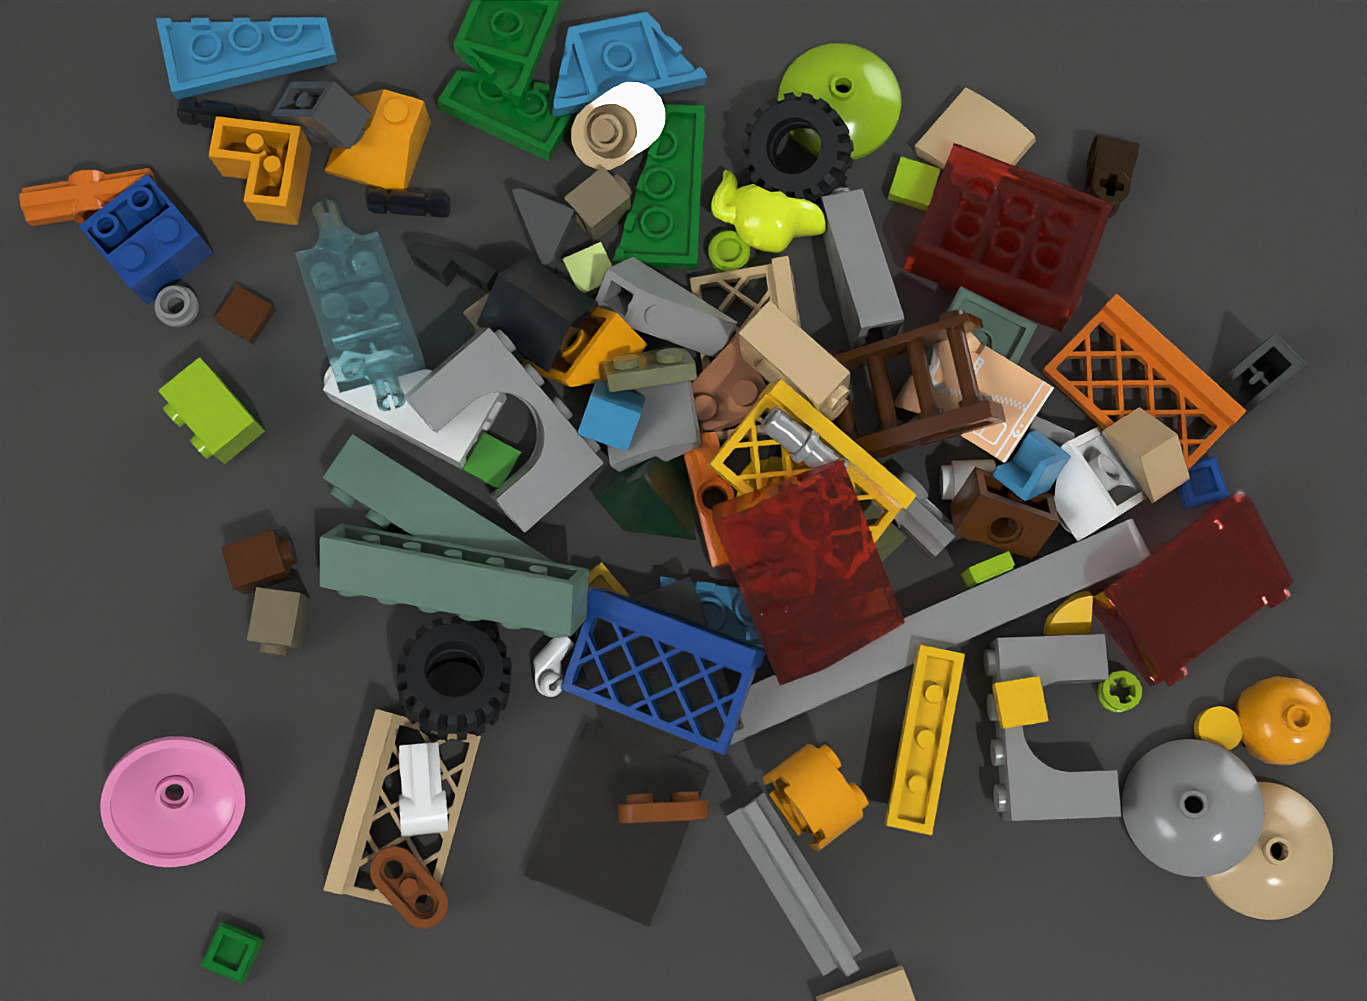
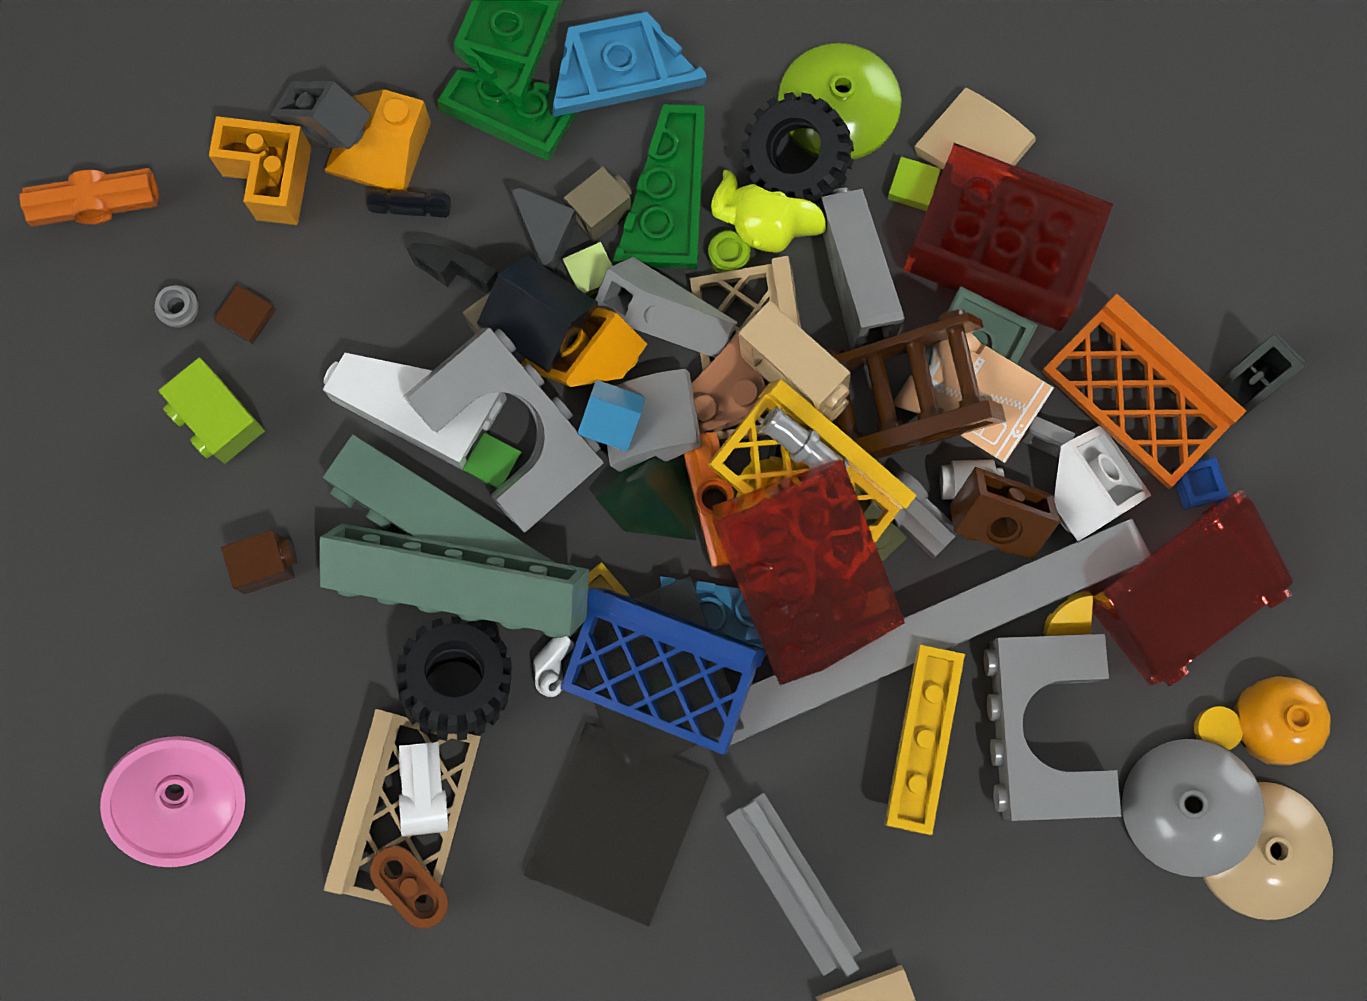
blue slope [78,174,214,305] -> none
dark azure wing [156,17,338,100] -> none
black axle [177,99,261,129] -> none
green tile [200,921,265,984] -> none
dark tan brick [247,587,310,657] -> none
clear light blue plate [295,200,426,411] -> none
tan piece [571,82,665,170] -> none
olive wing [602,343,697,392] -> none
dark orange plate [617,791,709,823] -> none
light orange brick [763,744,869,852] -> none
lime tile [961,551,1015,589] -> none
dark azure panel [992,430,1071,501] -> none
yellow tile [992,676,1049,729] -> none
dark brown piece [1082,134,1139,220] -> none
lime bush [1097,671,1142,713] -> none
tan slope [1102,407,1190,503] -> none

